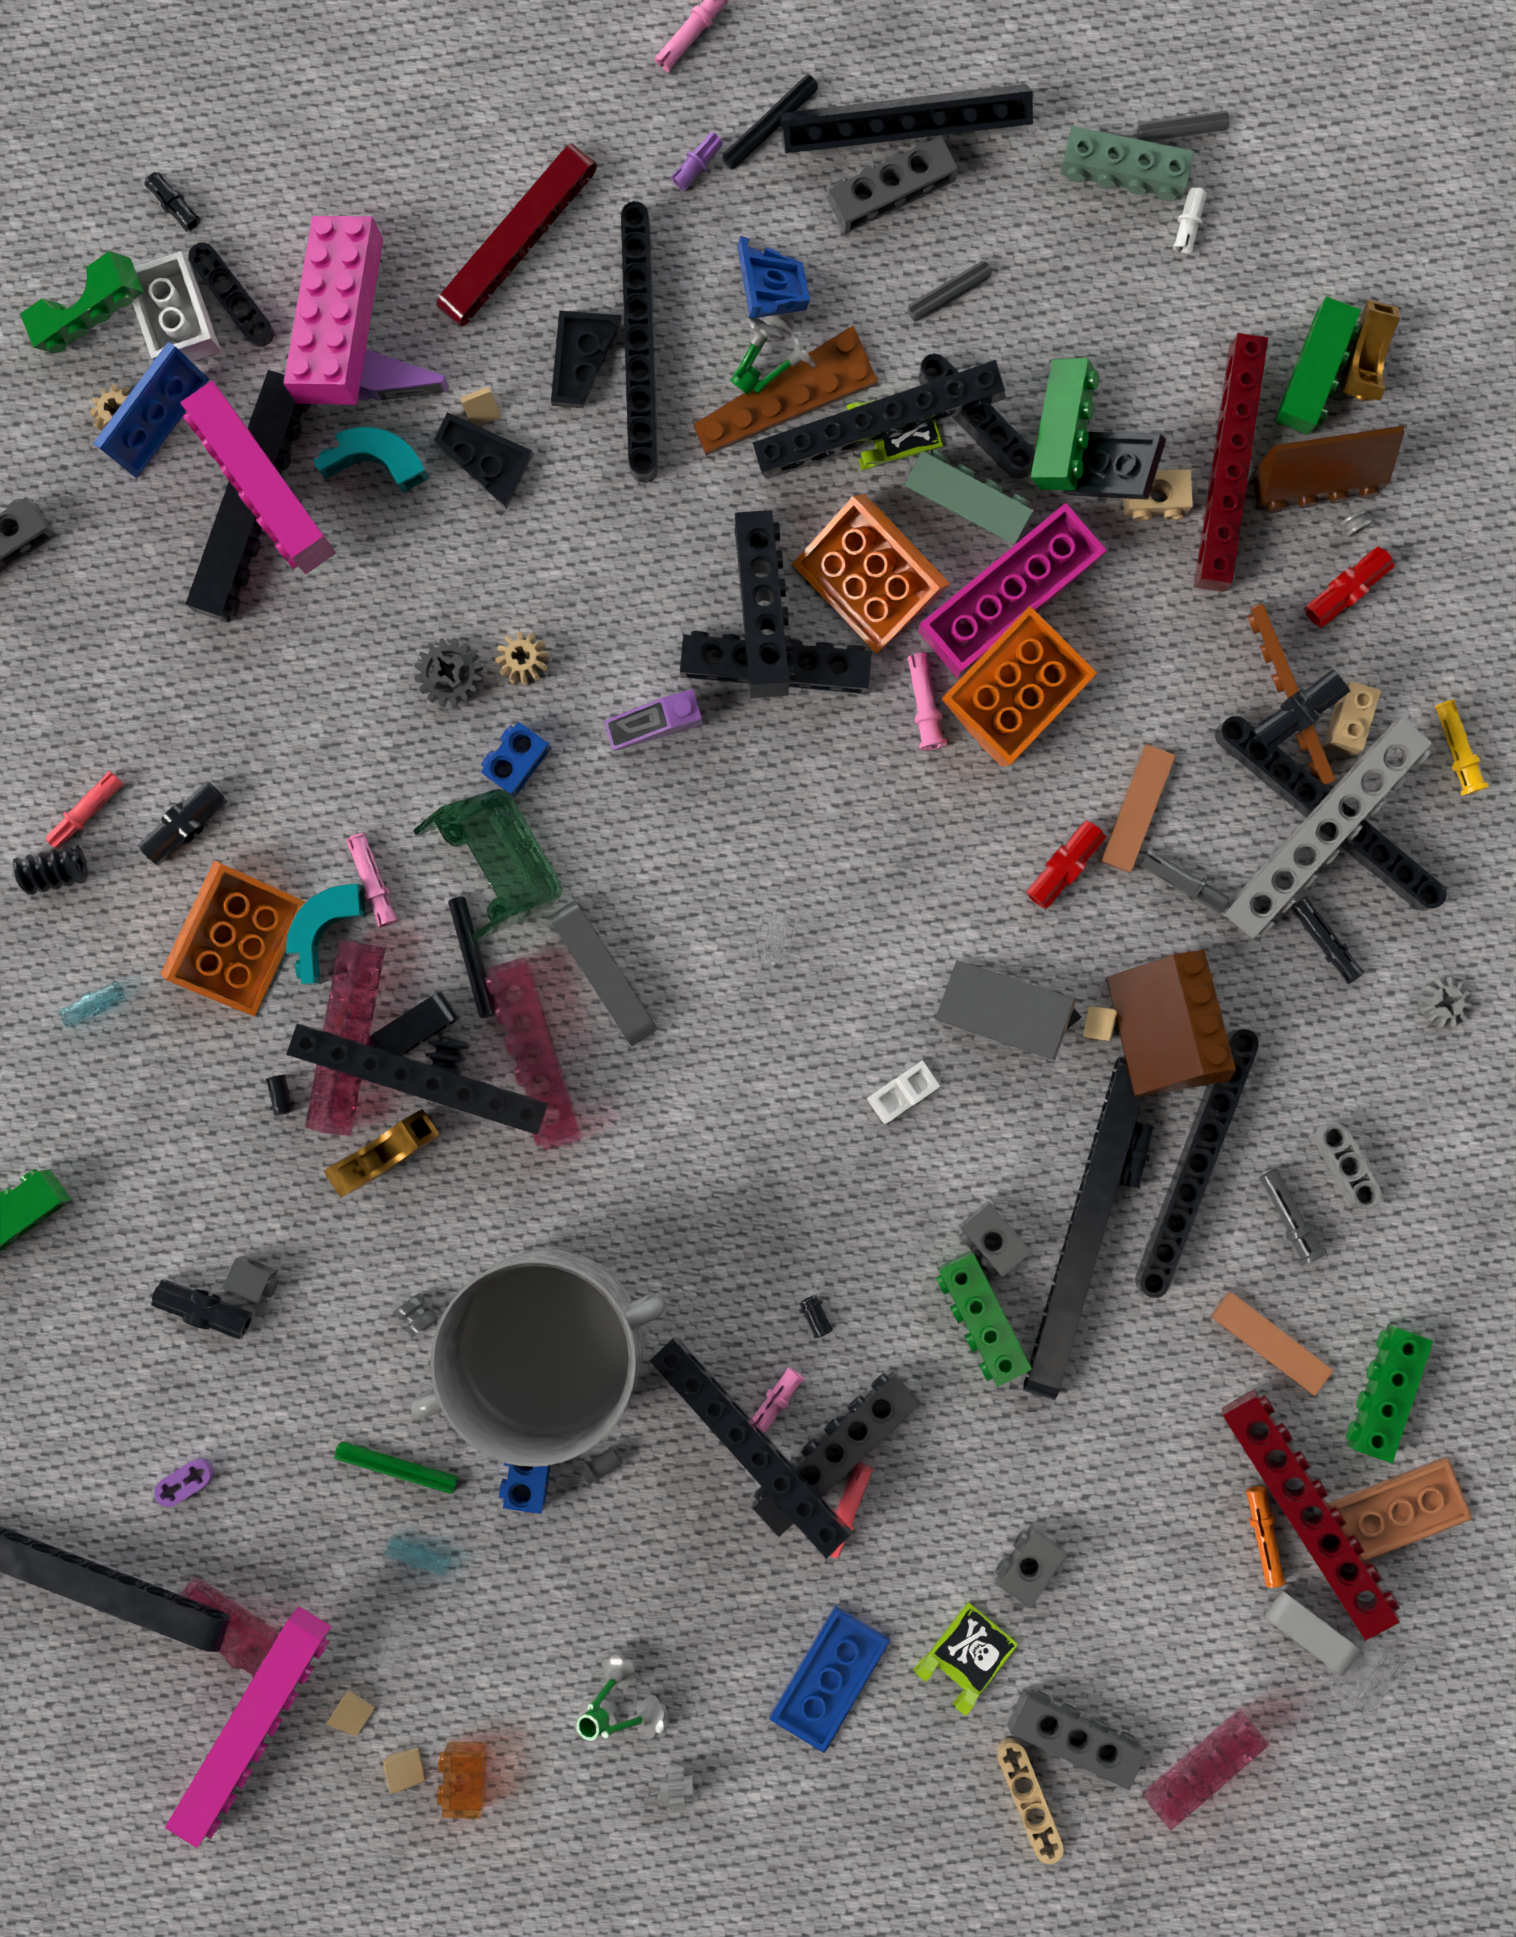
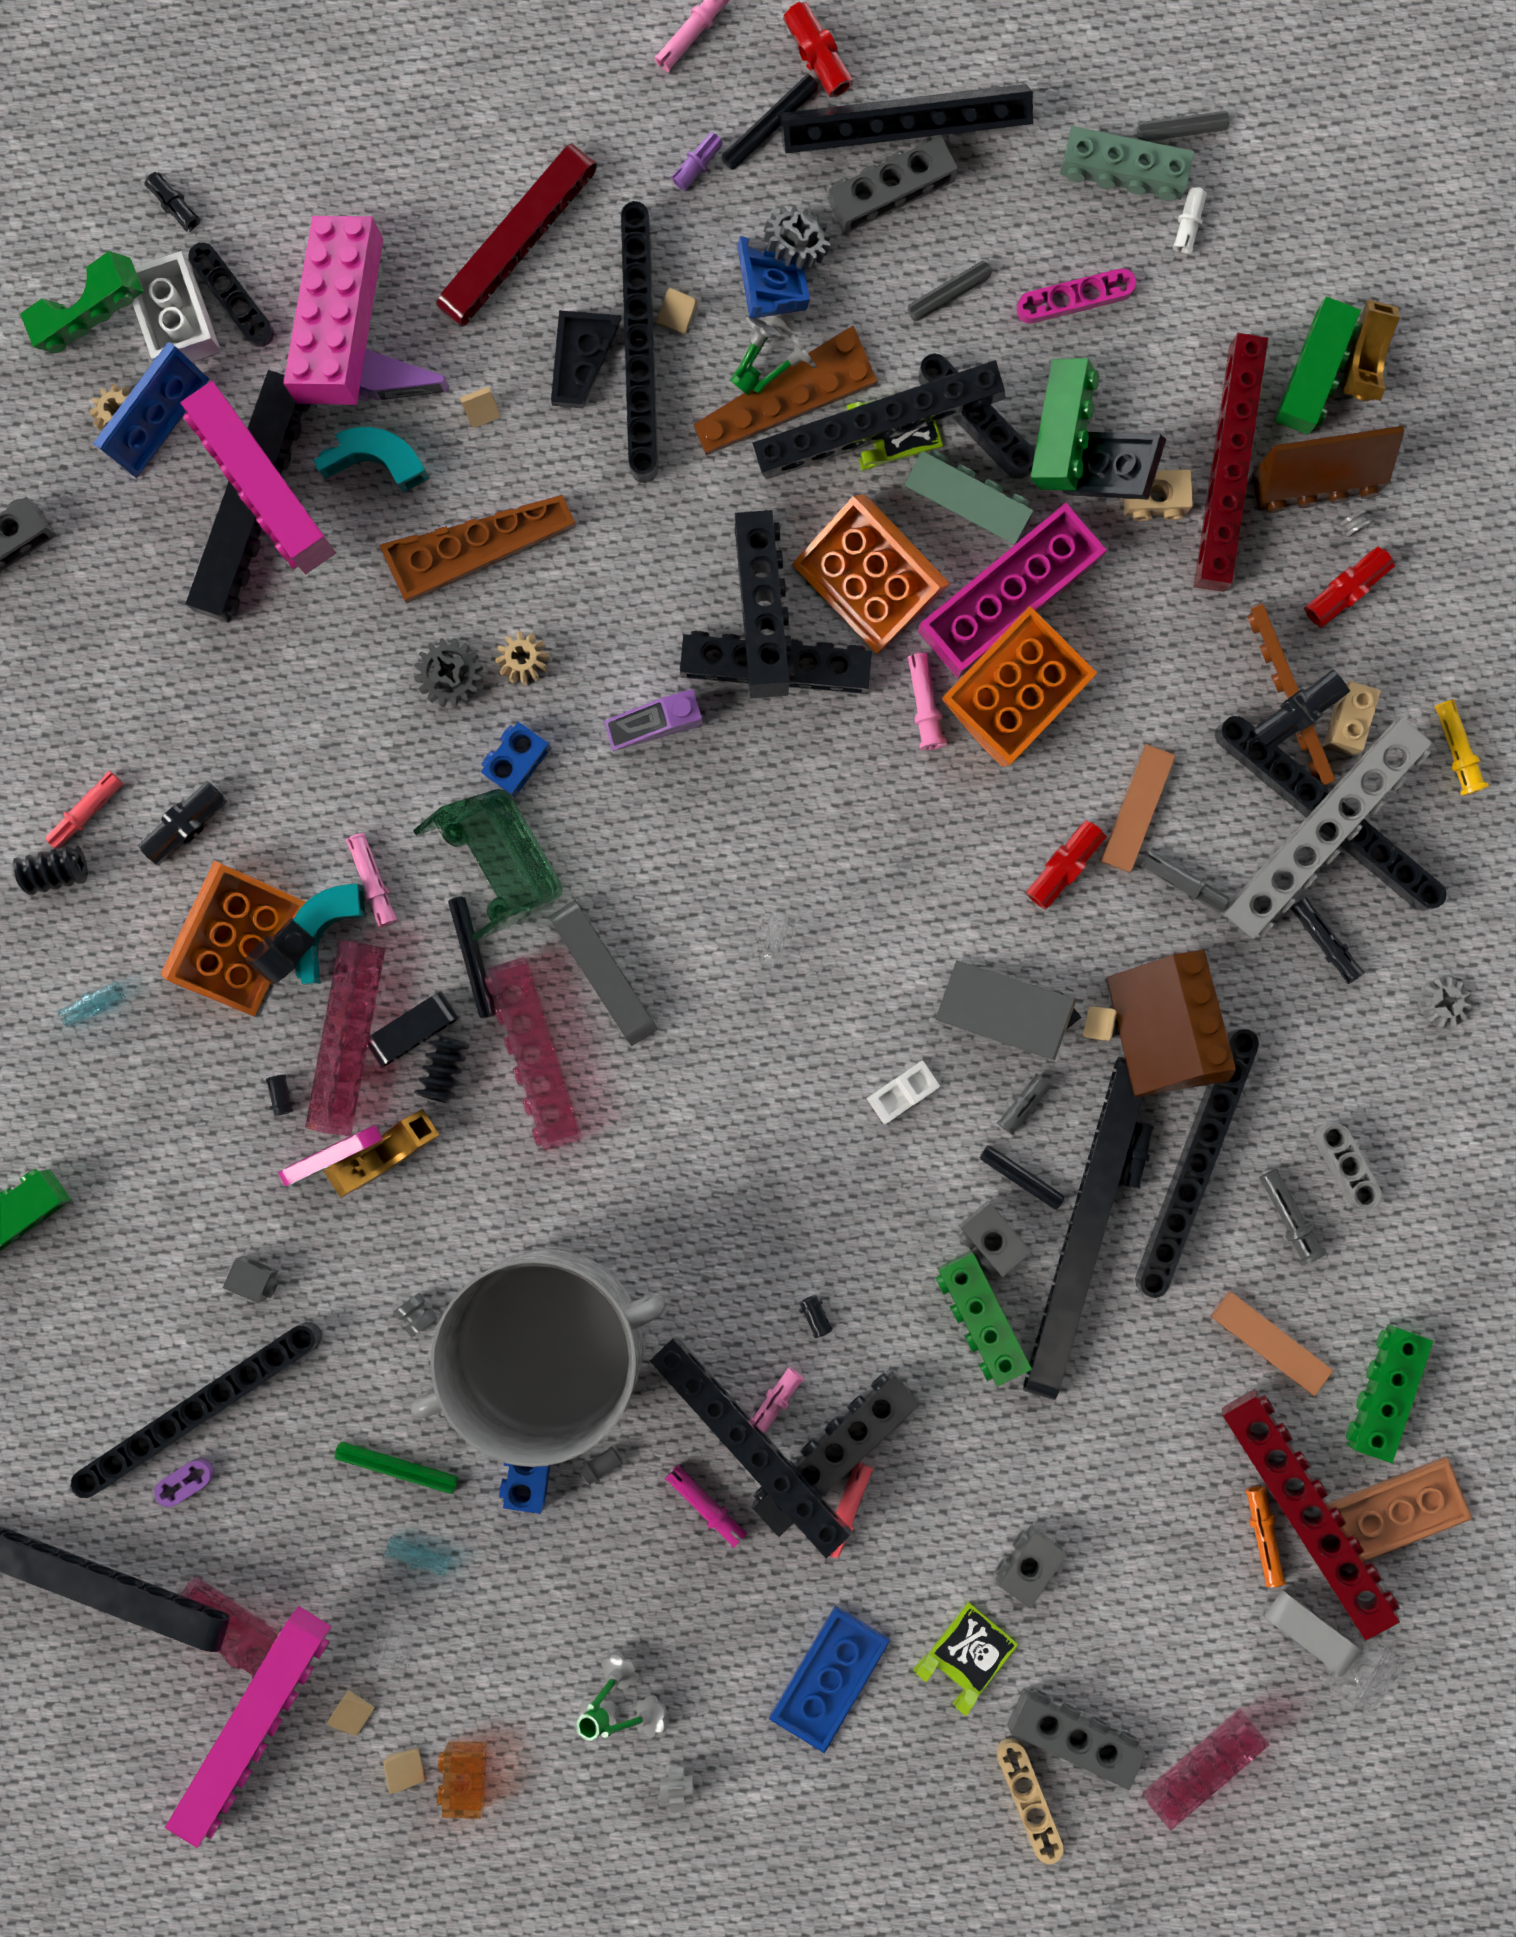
black piece [151,1279,252,1339] -> none
black brick [286,1024,549,1135] -> none
black wing [434,412,533,509] -> none
none -> black beam [70,1322,322,1498]
none -> black brick [246,917,316,984]
none -> beam [277,1125,383,1186]
none -> dark orange wing [379,495,576,603]
none -> tan slope [657,288,698,335]
none -> dark pink pin [665,1464,747,1548]
none -> dark grey gear [763,206,831,269]
none -> red piece [783,1,853,98]
none -> black axle [979,1146,1065,1210]
none -> dark grey pin [997,1073,1052,1135]
none -> dark pink beam [1016,269,1136,324]

